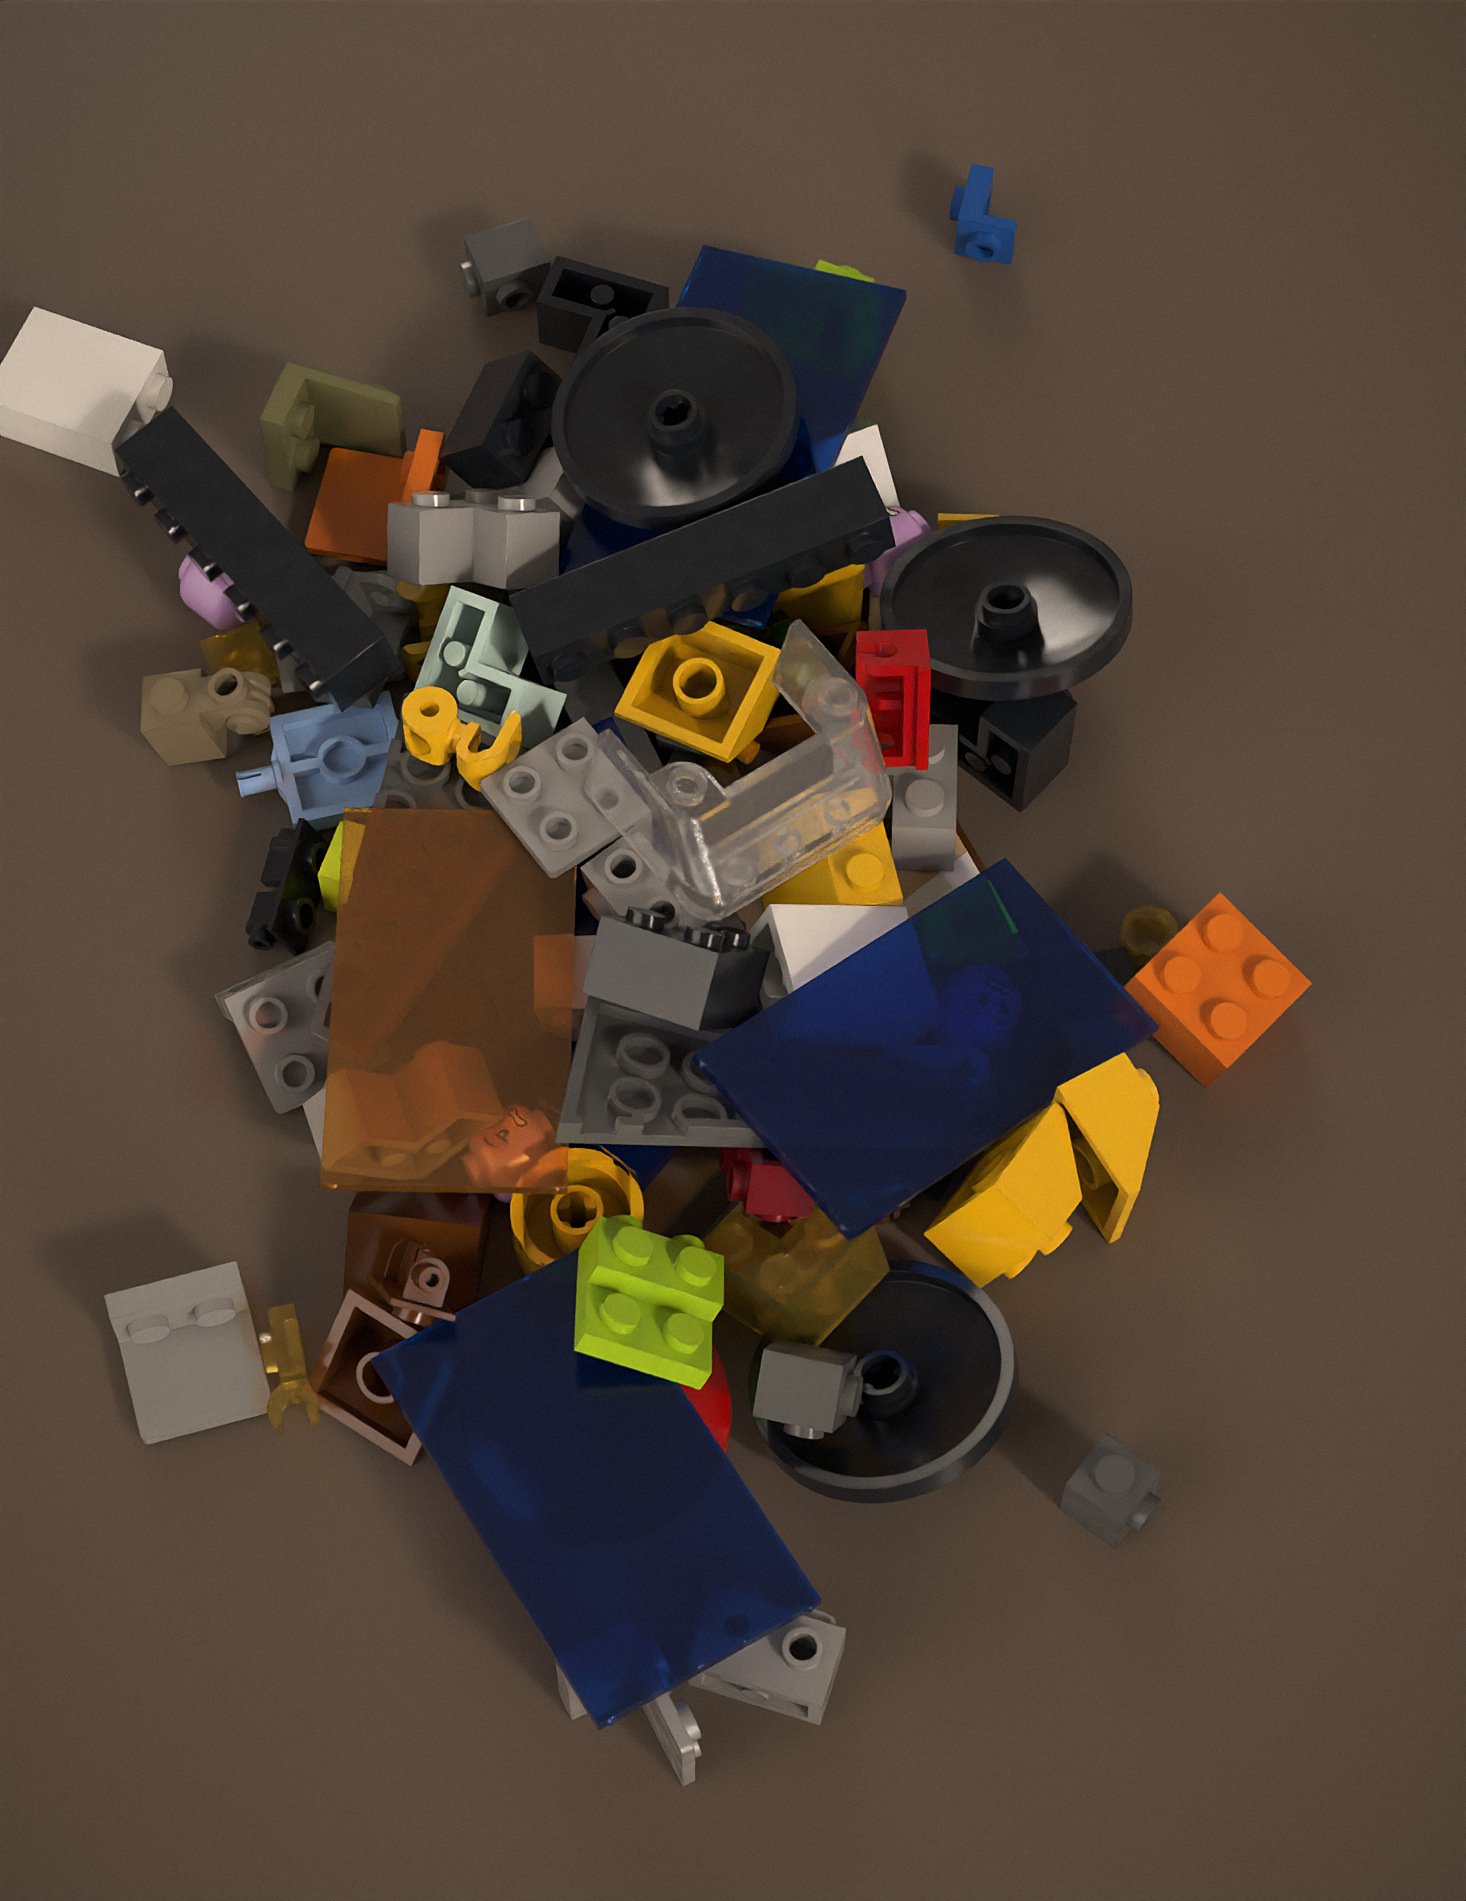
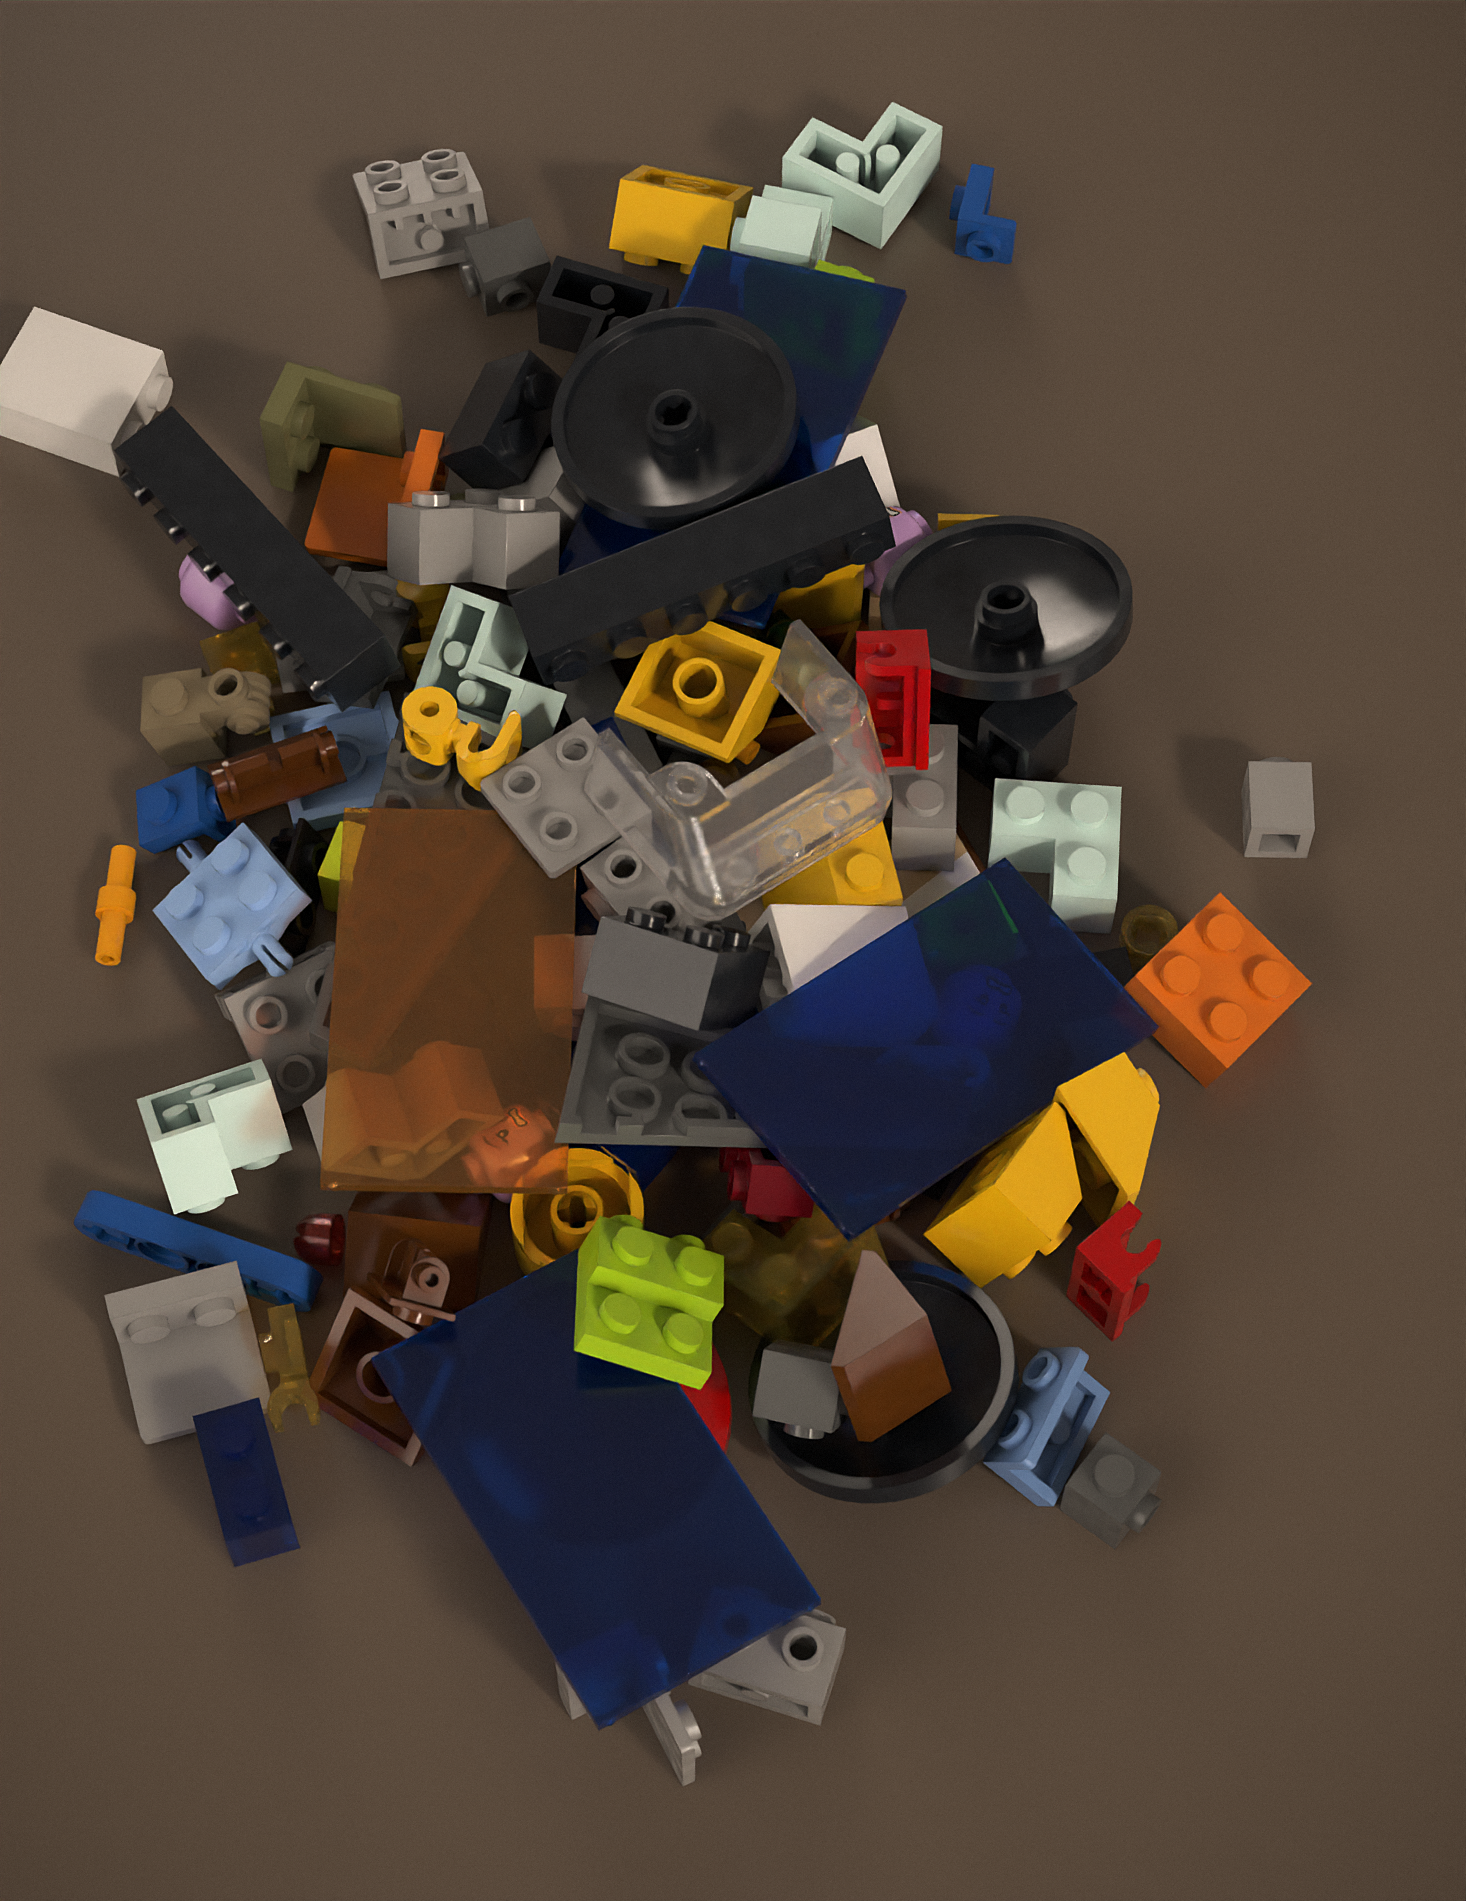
none -> blue beam [74,1190,324,1312]
none -> light orange bar [95,845,137,966]
none -> blue bracket [136,766,237,854]
none -> light aqua brick [136,1058,293,1214]
none -> light blue plate [152,822,312,990]
none -> clear blue brick [192,1397,300,1567]
none -> reddish brown hinge [207,725,347,822]
none -> clear red hinge [293,1212,346,1266]
none -> light grey bracket [353,149,489,279]
none -> yellow slope [609,165,754,278]
none -> light aqua brick [730,185,833,314]
none -> light aqua brick [782,102,942,249]
none -> reddish brown slope [831,1250,952,1442]
none -> medium blue bracket [982,1347,1110,1507]
none -> light aqua brick [987,778,1122,934]
none -> red hinge [1066,1201,1161,1342]
none -> light grey brick [1241,757,1315,858]

